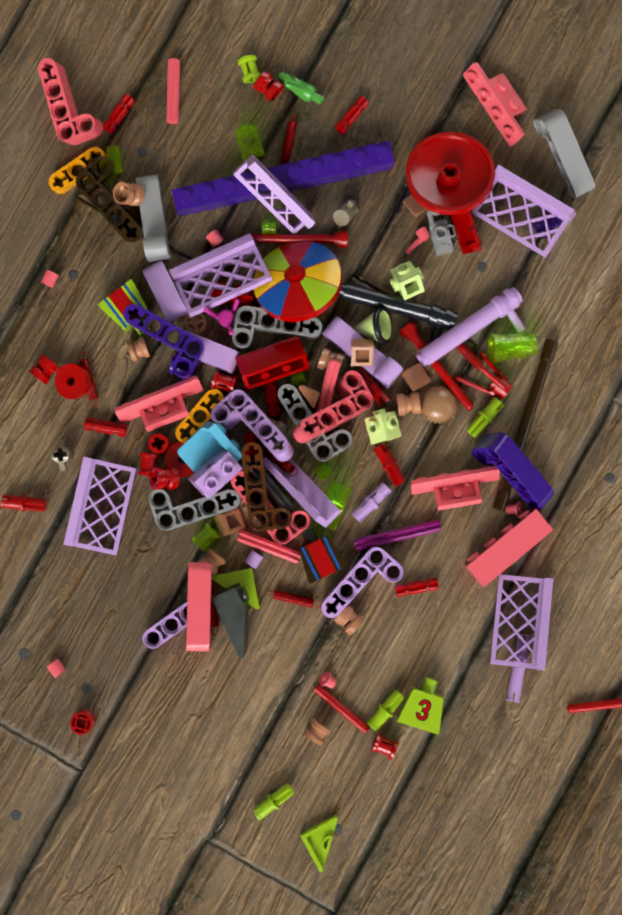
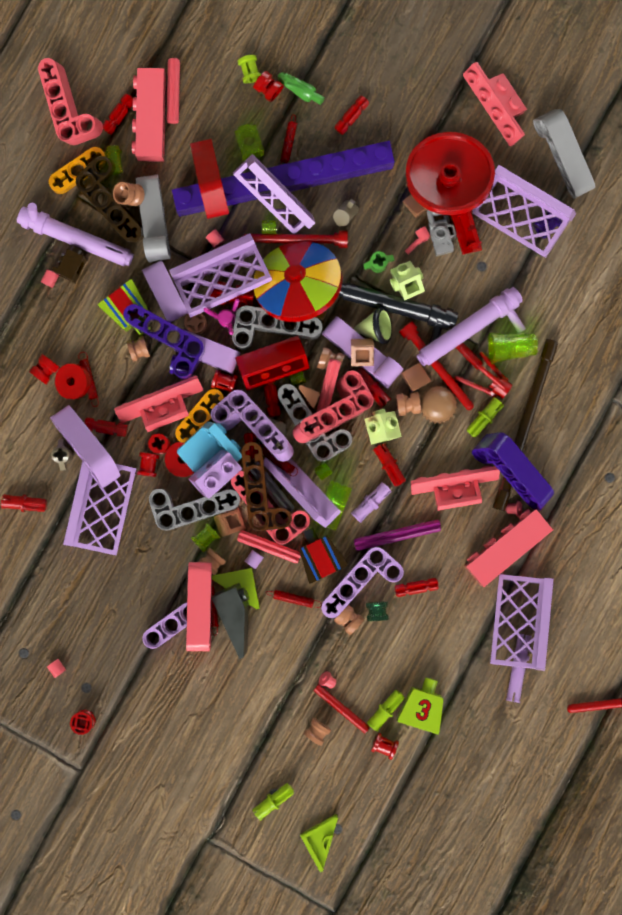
red wheel [149,467,180,490] -> none
none -> lavender cylinder [17,203,134,266]
none -> lavender beam [50,405,121,489]
none -> dark brown brick [52,246,87,284]
none -> coral brick [132,68,166,162]
none -> red beam [190,138,229,219]
none -> bright green piece [363,251,394,273]
none -> clear green wheel [366,601,389,621]

